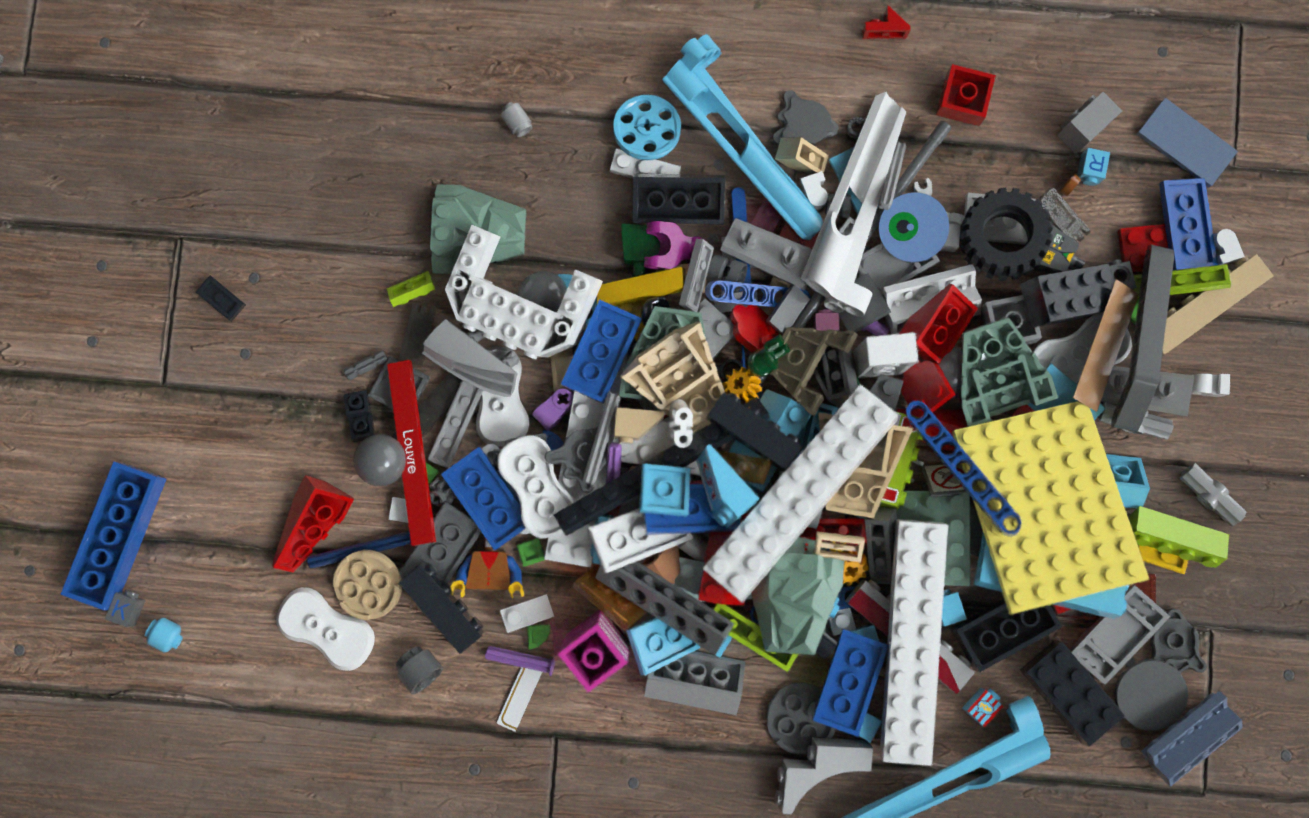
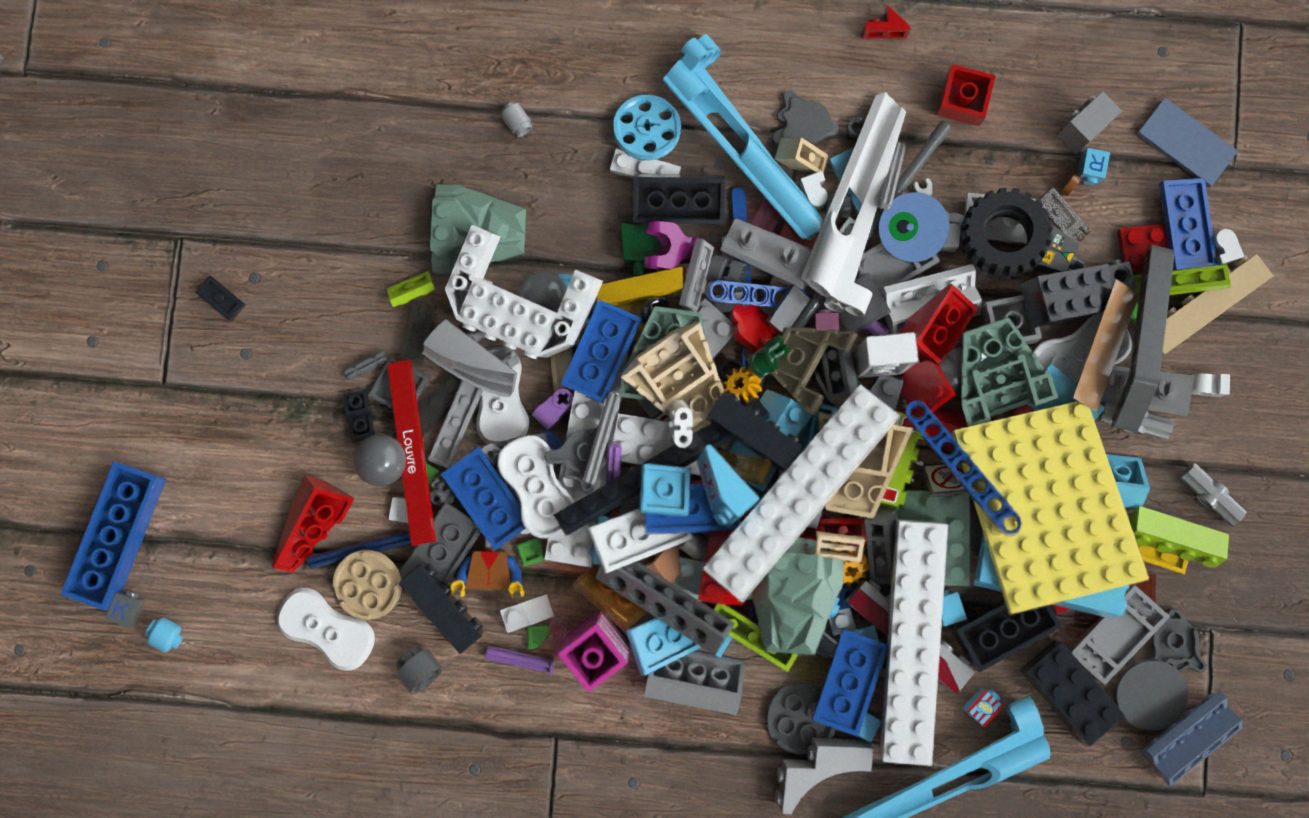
white sticker [497,667,542,732] -> none
tan slope [614,408,664,444] -> none

